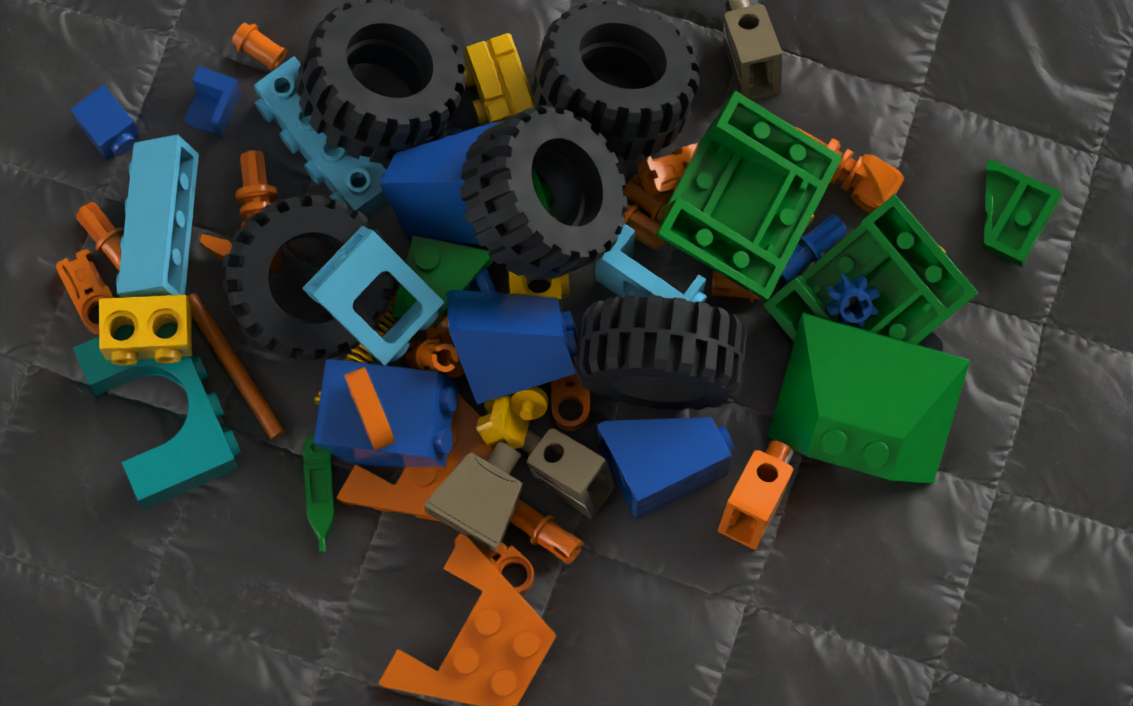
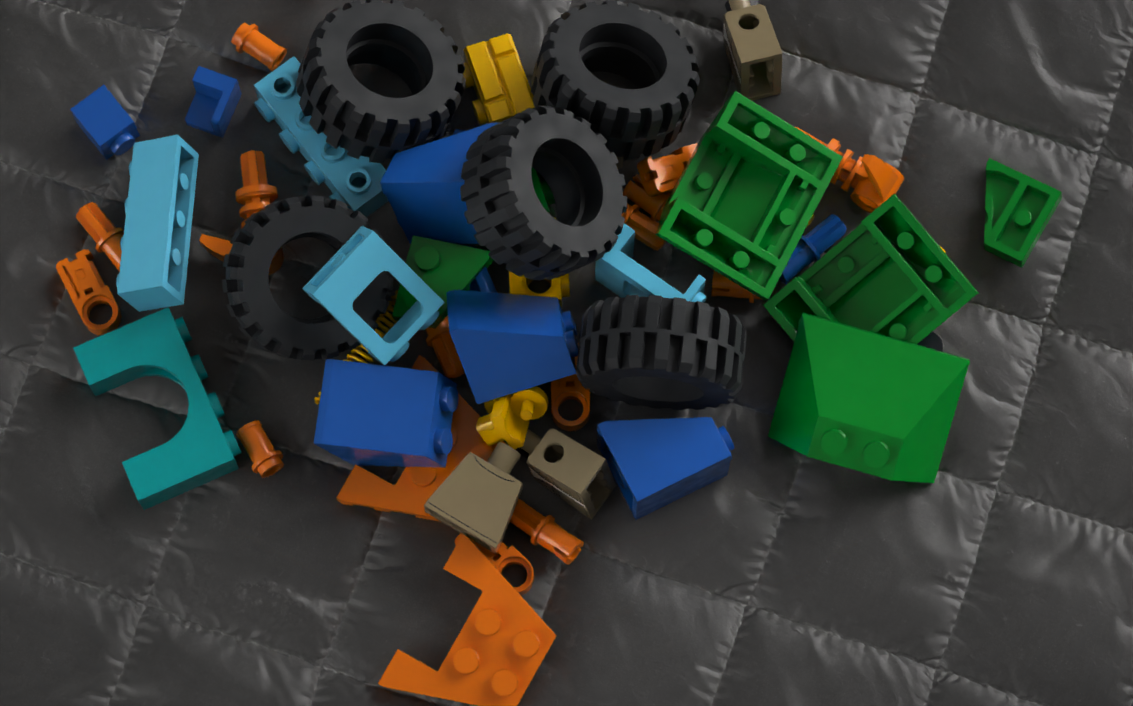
yellow brick [99,295,192,366] -> none
orange bar [187,293,286,441] -> none
green piece [303,435,335,553] -> none
orange beam [344,367,396,451] -> none
orange pin [404,339,459,372] -> none
orange torso [717,441,794,550] -> none
blue gear [825,274,880,328] -> none
none -> orange pin [236,420,284,478]

